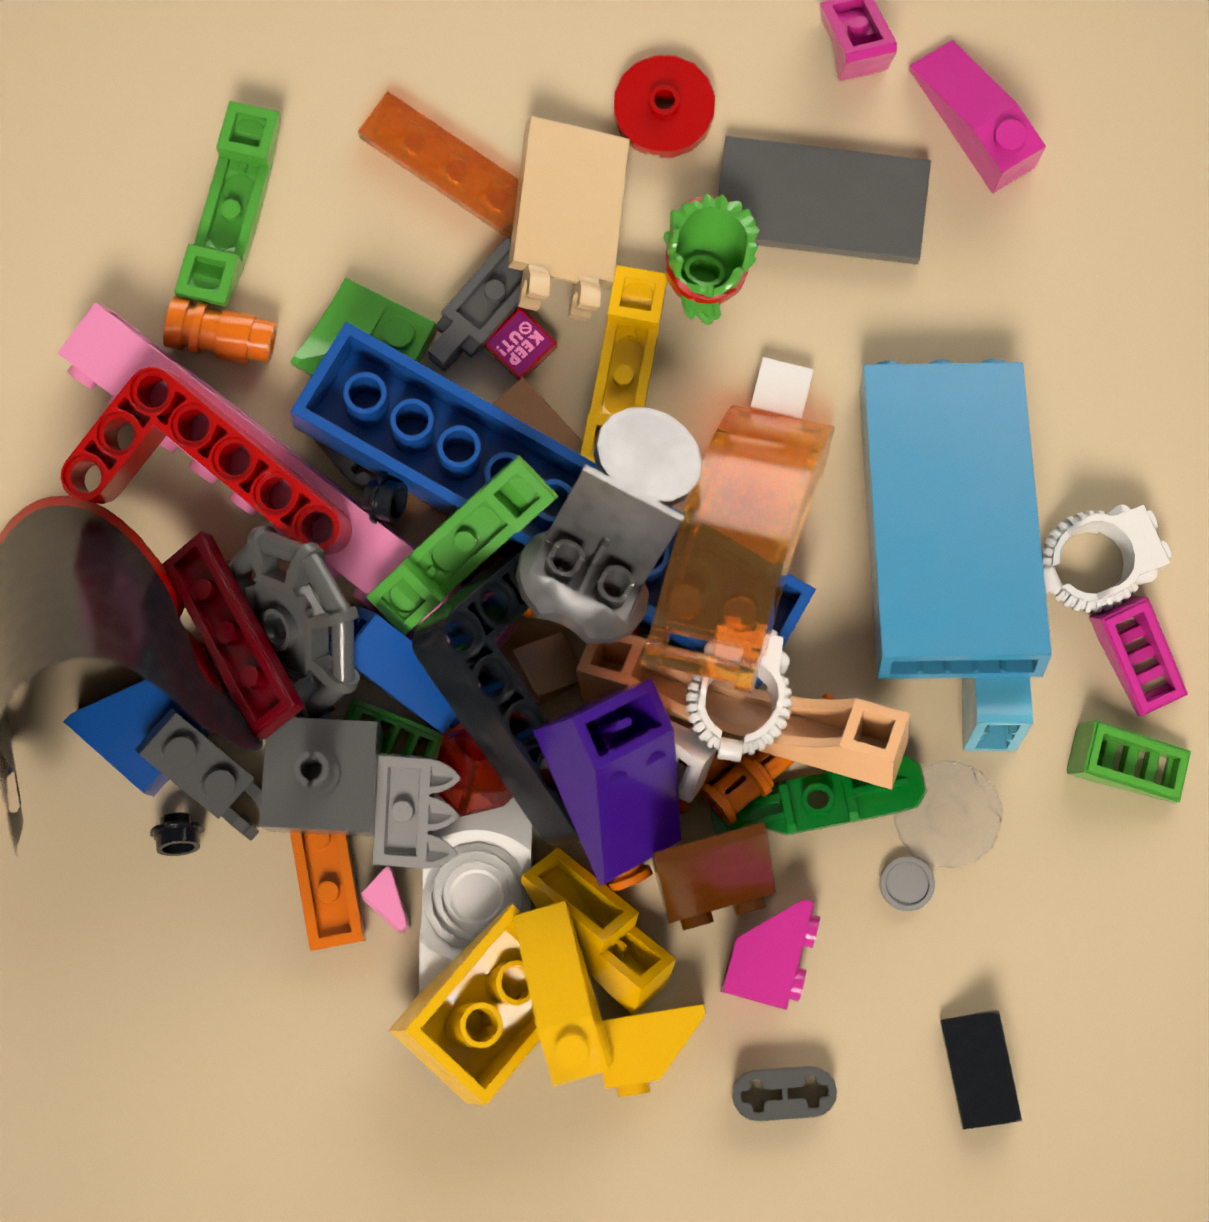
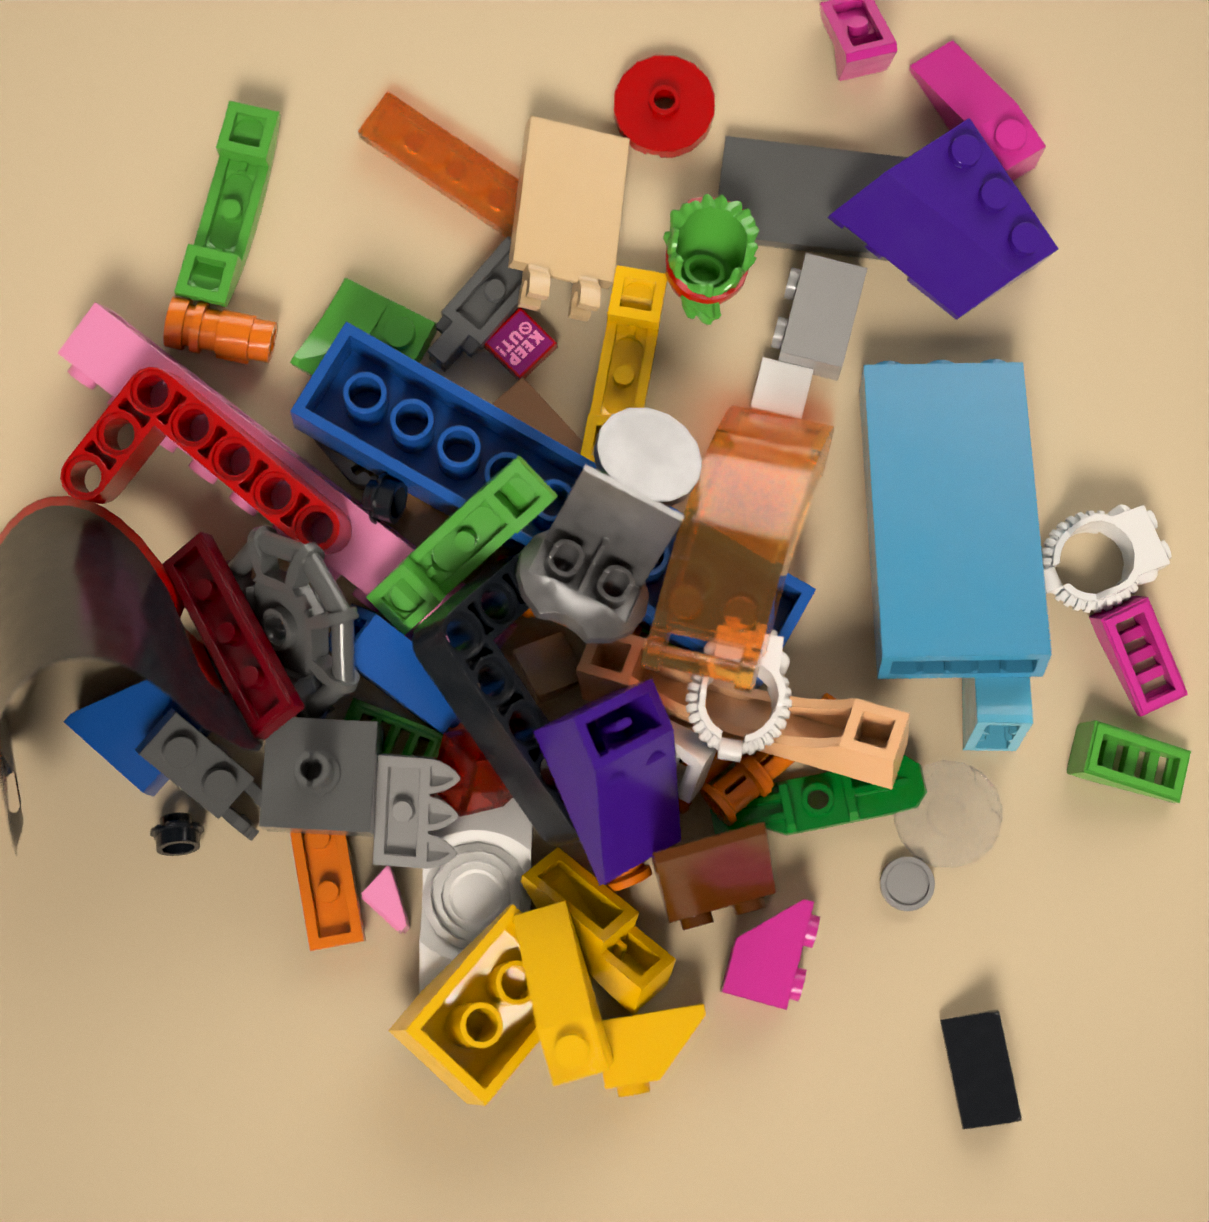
dark grey beam [731,1066,837,1121] -> none
none -> light grey brick [771,253,868,381]
none -> dark purple wedge [827,118,1059,320]

